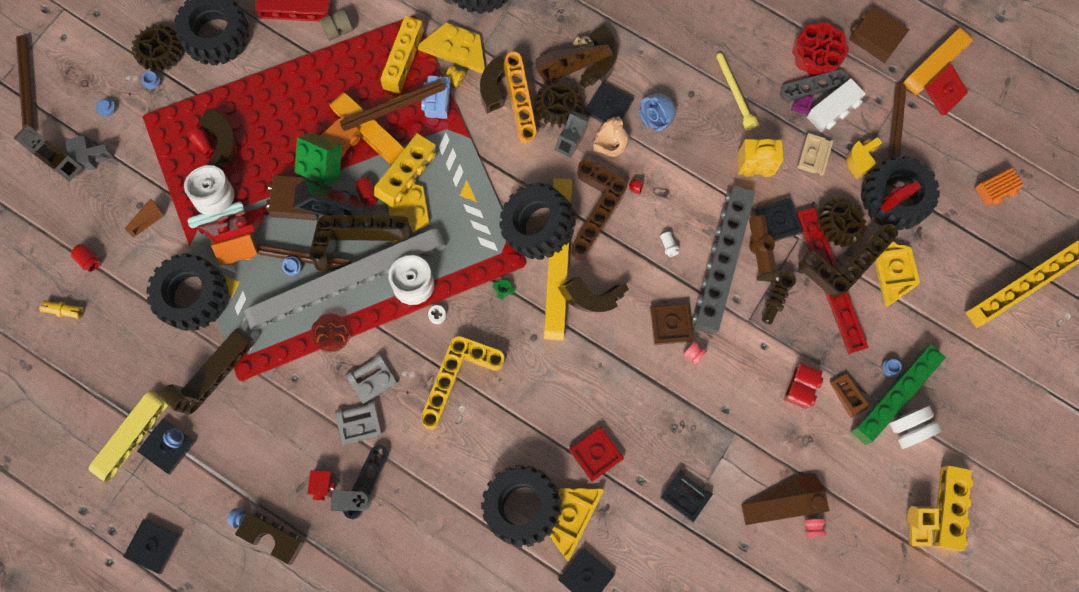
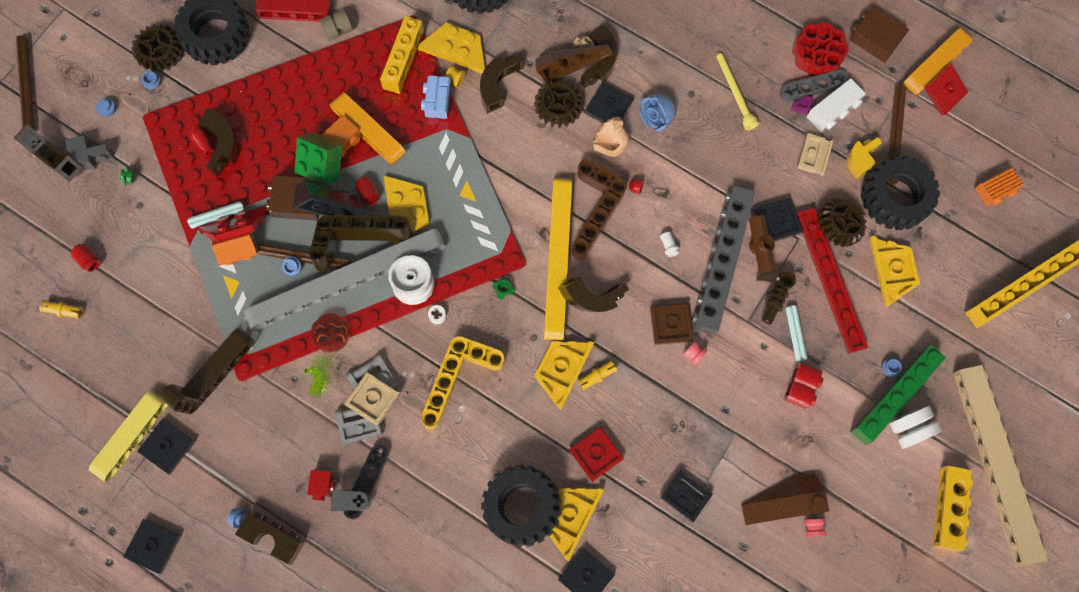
dark orange slope [125,199,165,237] -> none
black tyre [146,253,228,331] -> none
medium blue plate [163,428,184,448] -> none
white wheel [184,165,234,215] -> none
reddish brown axle [340,80,445,131] -> none
yellow brick [374,134,436,207] -> none
black tyre [499,183,576,260] -> none
light orange beam [504,52,537,144] -> none
dark grey brick [554,110,589,158] -> none
yellow brick [737,139,783,177] -> none
dark brown beam [798,224,898,298] -> none
dark orange slope [830,373,869,418] -> none
red plate [881,181,921,213] -> none
yellow brick [906,506,939,546] -> none
none -> green plate [120,165,135,186]
none -> clear neon green bracket [303,366,327,398]
none -> tan tile [344,372,400,427]
none -> yellow wing [534,341,594,410]
none -> yellow pin [577,360,617,391]
none -> light aqua axle [786,305,807,362]
none -> tan brick [952,365,1048,566]

